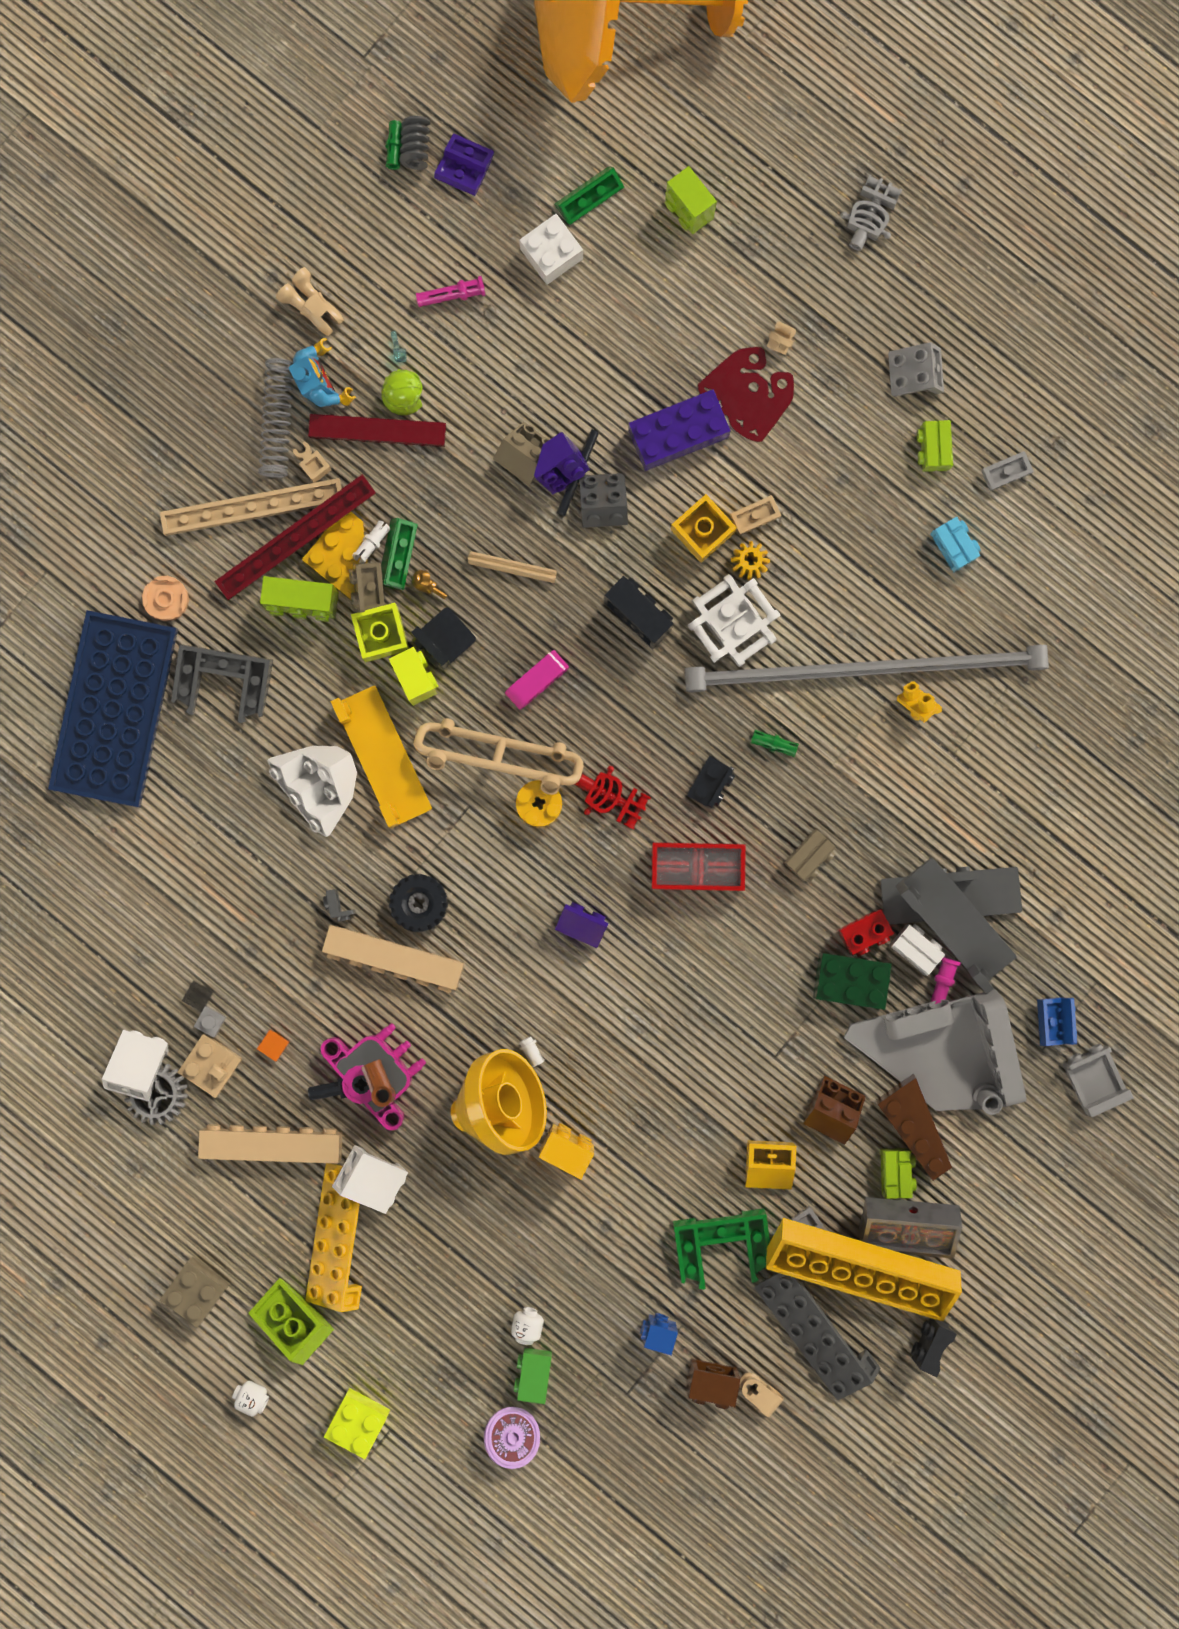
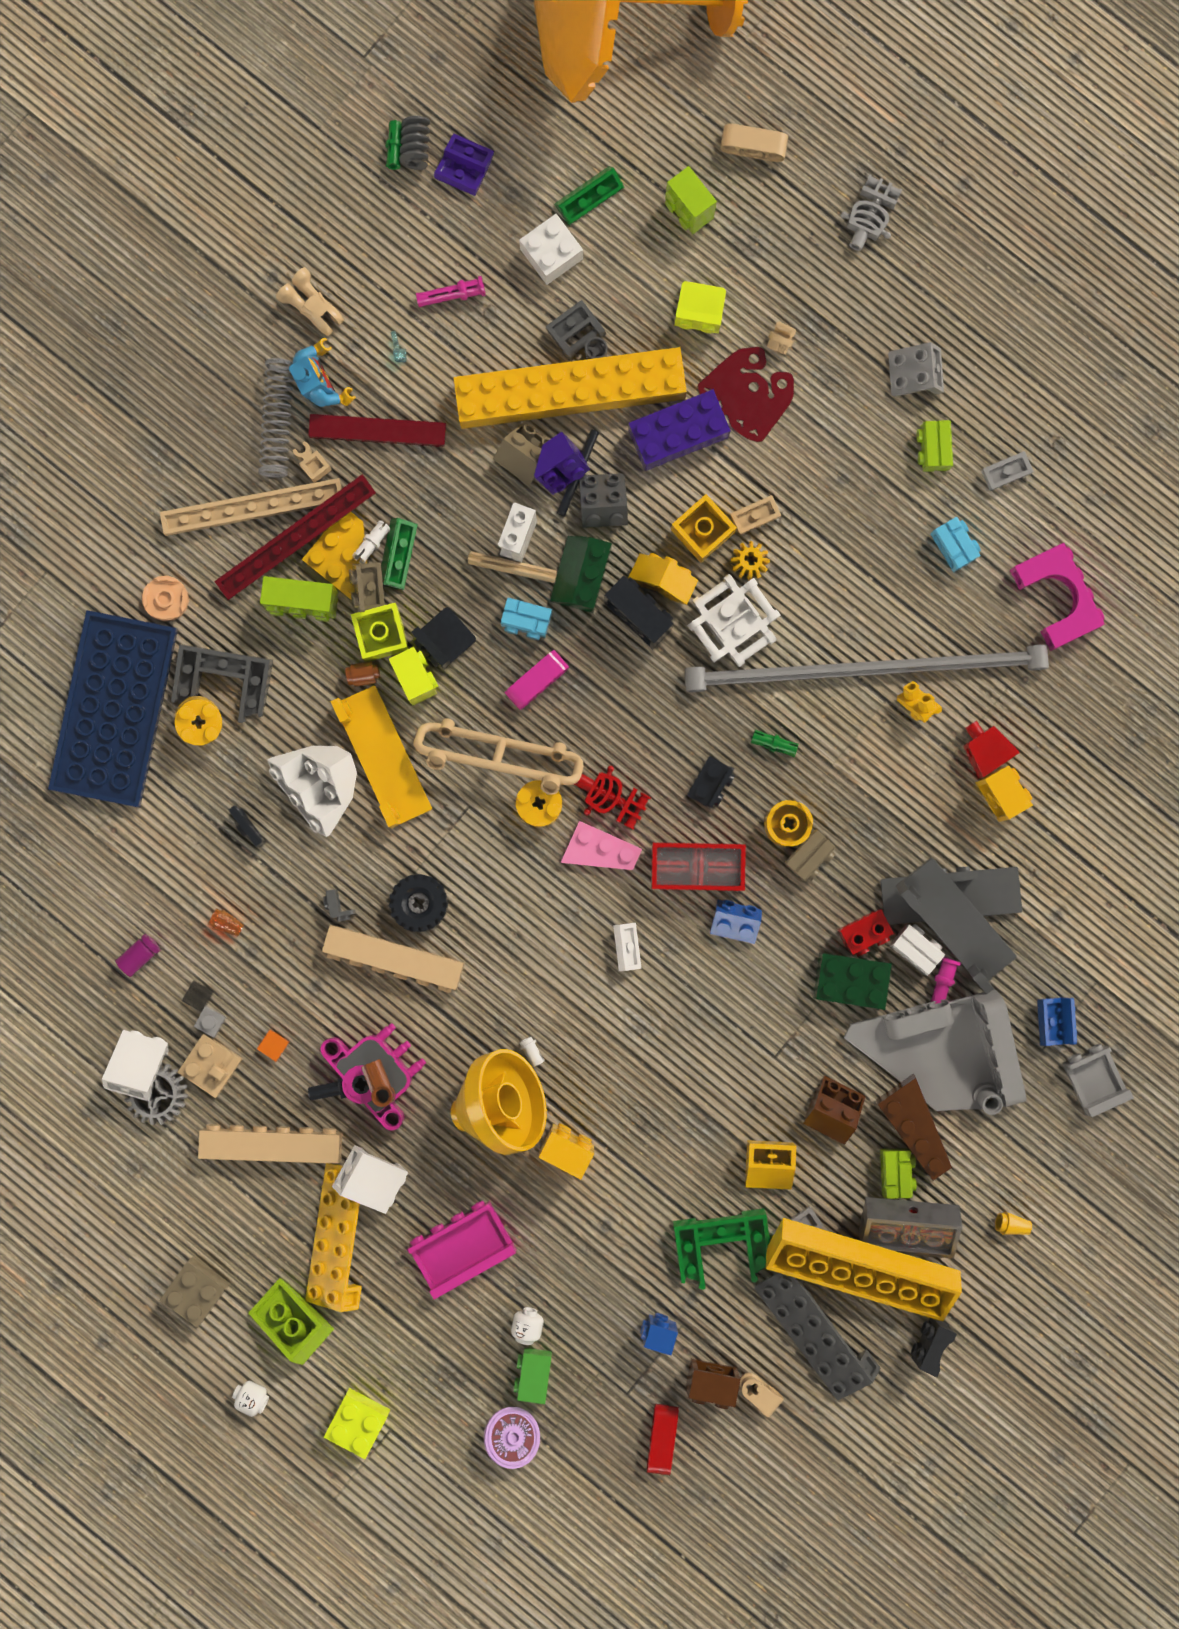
lime helmet [381,369,423,415] -> none
pearl gold piece [412,570,448,600] -> none
dark purple slope [555,902,609,948] -> none
none -> magenta piece [115,934,161,977]
none -> yellow brick [174,696,222,745]
none -> clear orange cone [208,908,244,937]
none -> black plate [228,805,266,848]
none -> dark orange brick [345,661,380,687]
none -> dark pink panel [407,1200,517,1299]
none -> yellow brick [454,347,687,429]
none -> white panel [498,503,537,563]
none -> medium azure brick [501,598,552,640]
none -> dark grey plate [546,300,606,361]
none -> dark green slope [550,536,612,613]
none -> bright pink wing [561,821,642,870]
none -> dark grey wheel [585,337,608,359]
none -> white plate [613,923,641,971]
none -> yellow brick [628,553,698,605]
none -> red beam [647,1404,679,1476]
none -> neon yellow bracket [674,281,726,334]
none -> bracket [710,900,762,944]
none -> tan beam [720,124,788,162]
none -> yellow brick [764,800,813,847]
none -> red torso [963,720,1020,779]
none -> yellow brick [975,765,1033,822]
none -> yellow cone [995,1211,1032,1235]
none -> dark pink arch [1010,543,1105,651]

